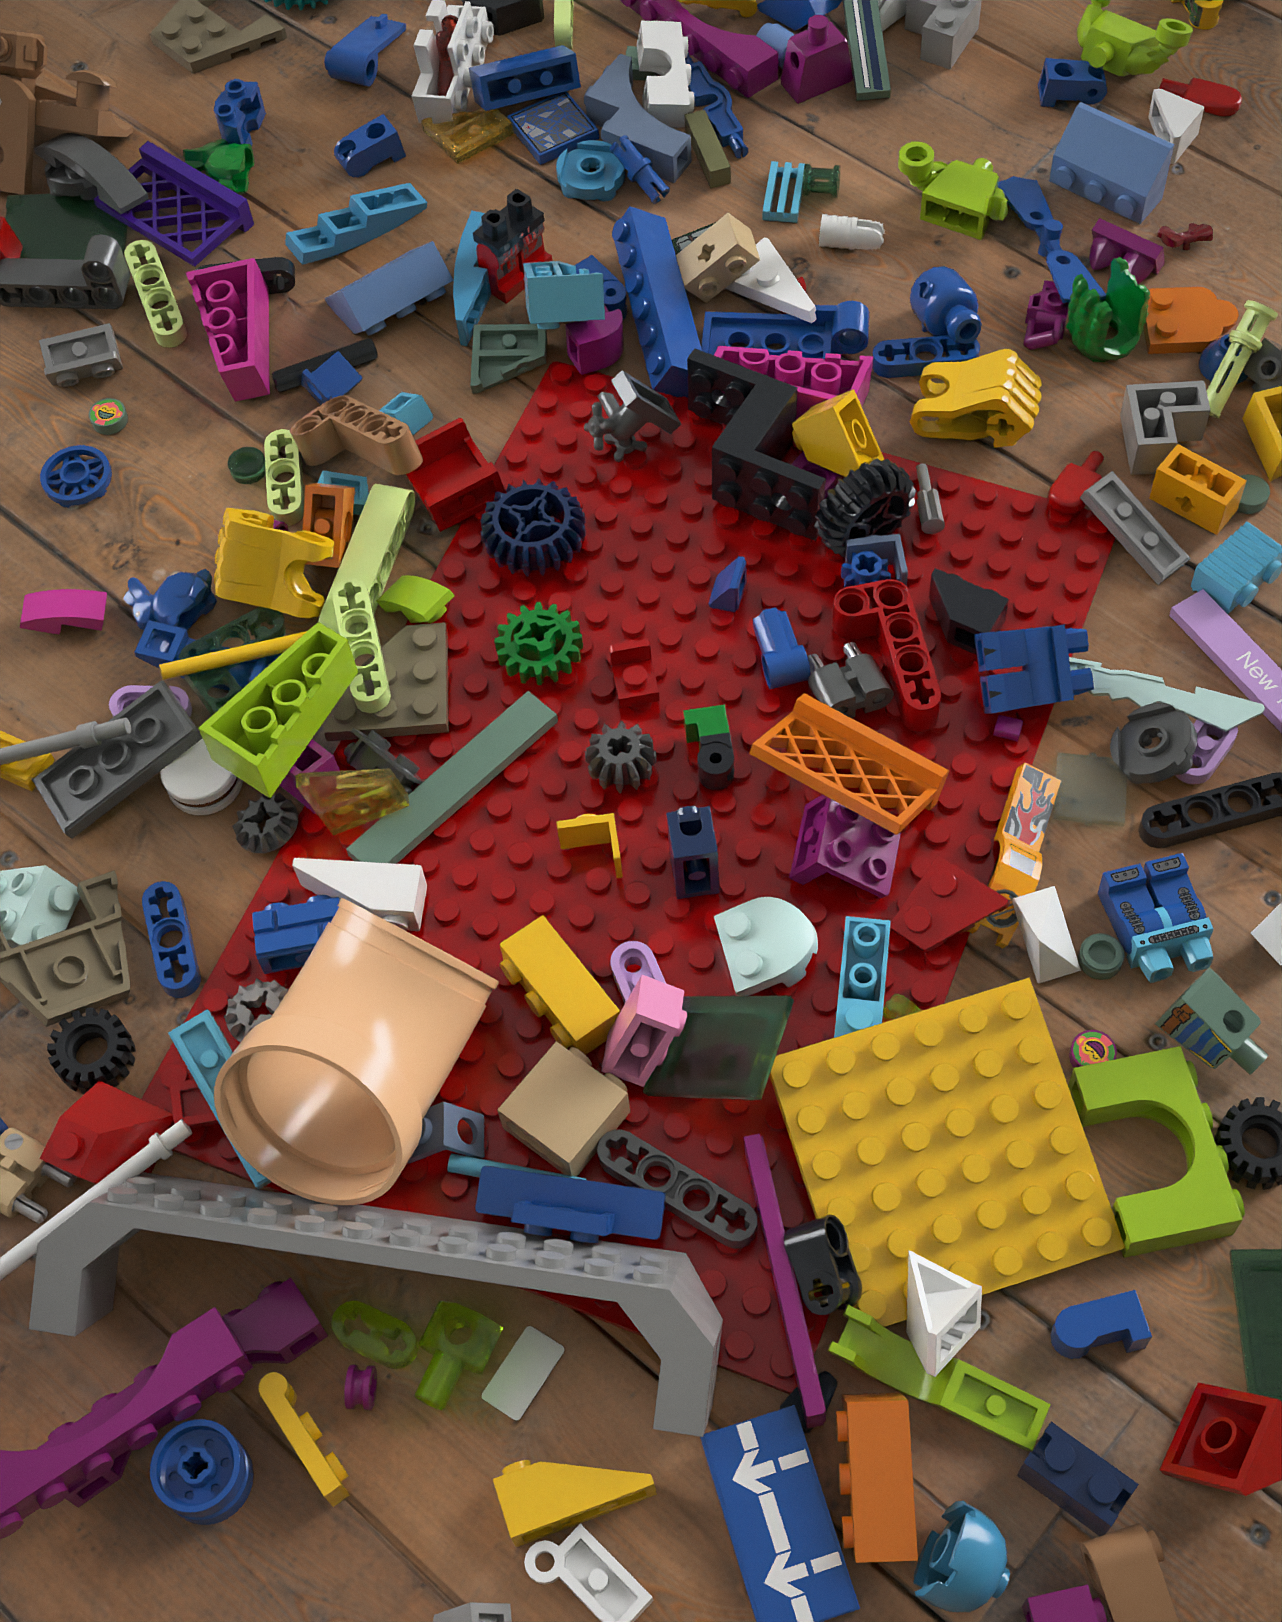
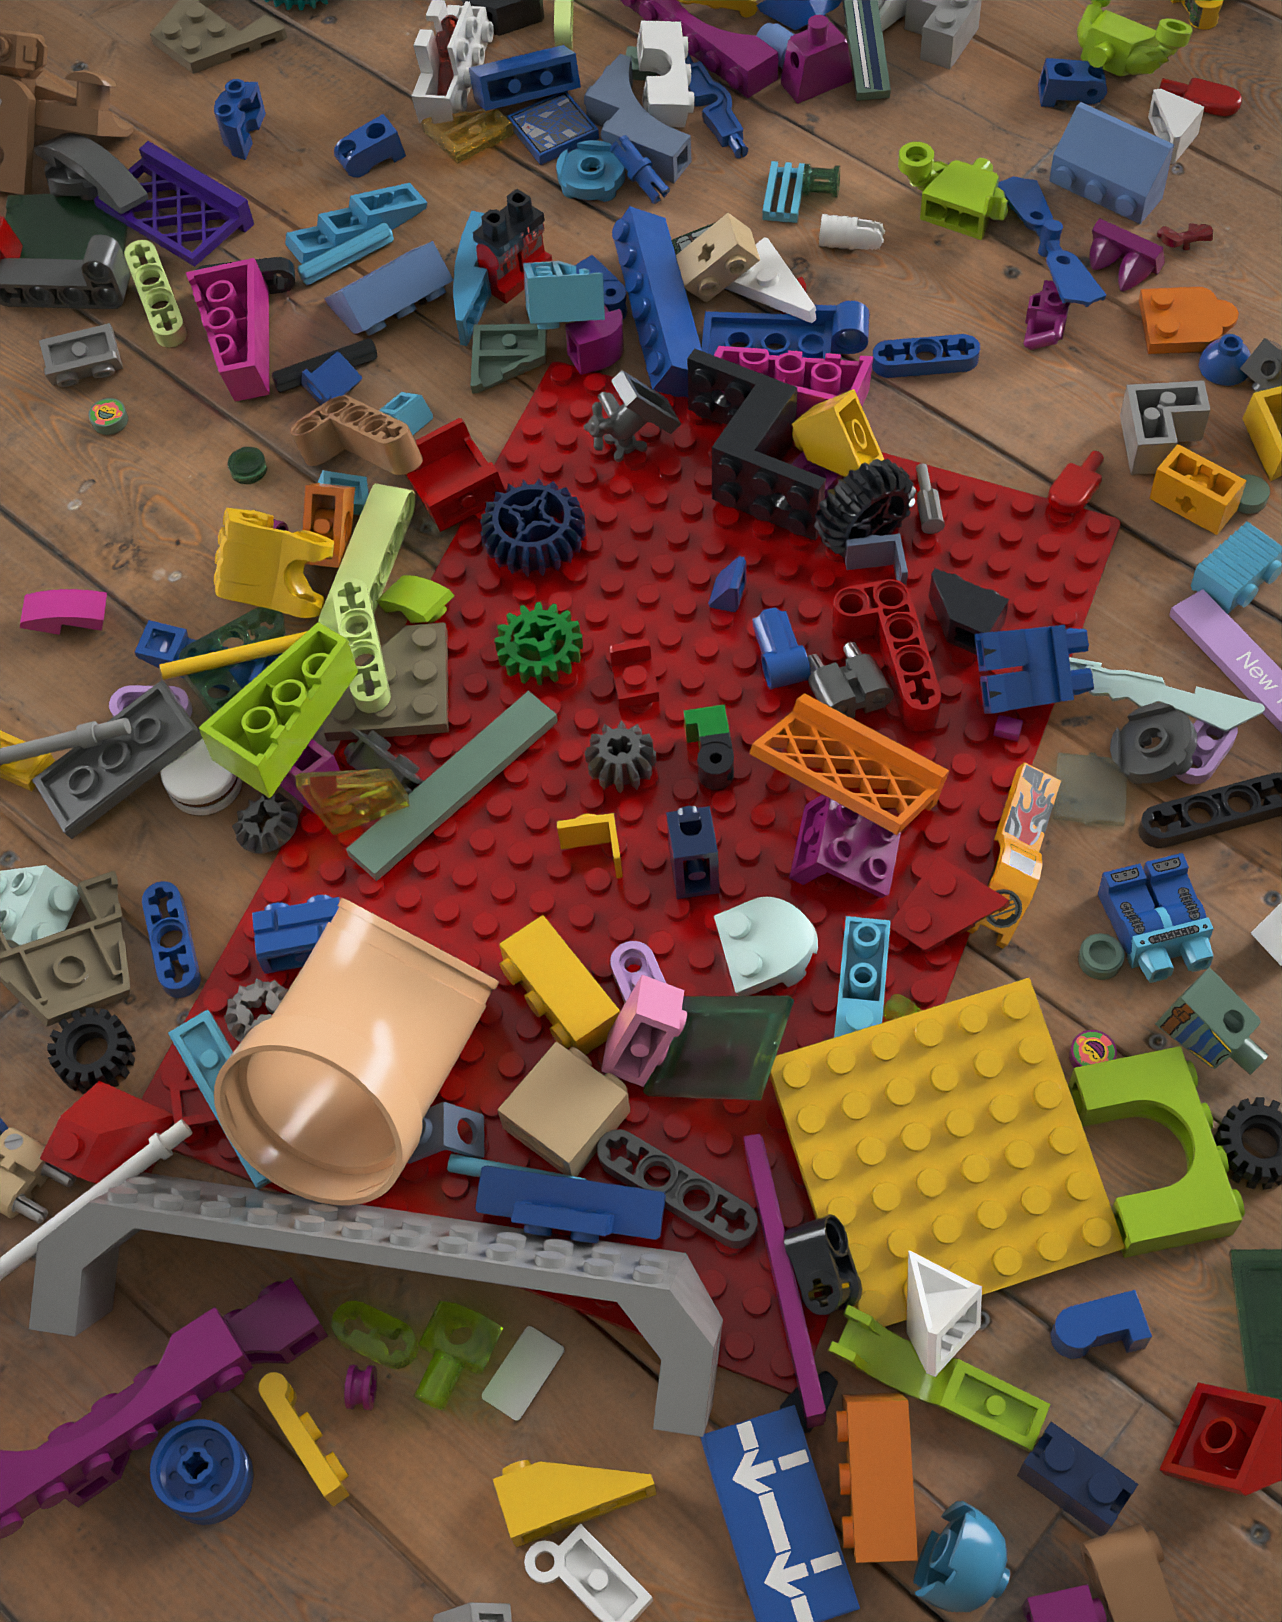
blue wheel [40,445,112,508] -> none
blue animal [123,569,217,630] -> none
green animal [183,139,254,195] -> none
yellowish green beam [264,429,304,526] -> none
white slope [292,858,427,931] -> none
blue door [324,14,406,87] -> none
olive piece [684,110,731,188] -> none
blue gear [841,550,891,588] -> none
yellow piece [909,349,1042,448] -> none
blue piece [910,266,982,344] -> none
white slope [1011,886,1081,983] -> none
green piece [1066,257,1150,362] -> none
light grey tile [1080,471,1191,585] -> none
yellowish green pin [1206,300,1278,418] -> none
none -> medium azure axle [297,223,394,285]

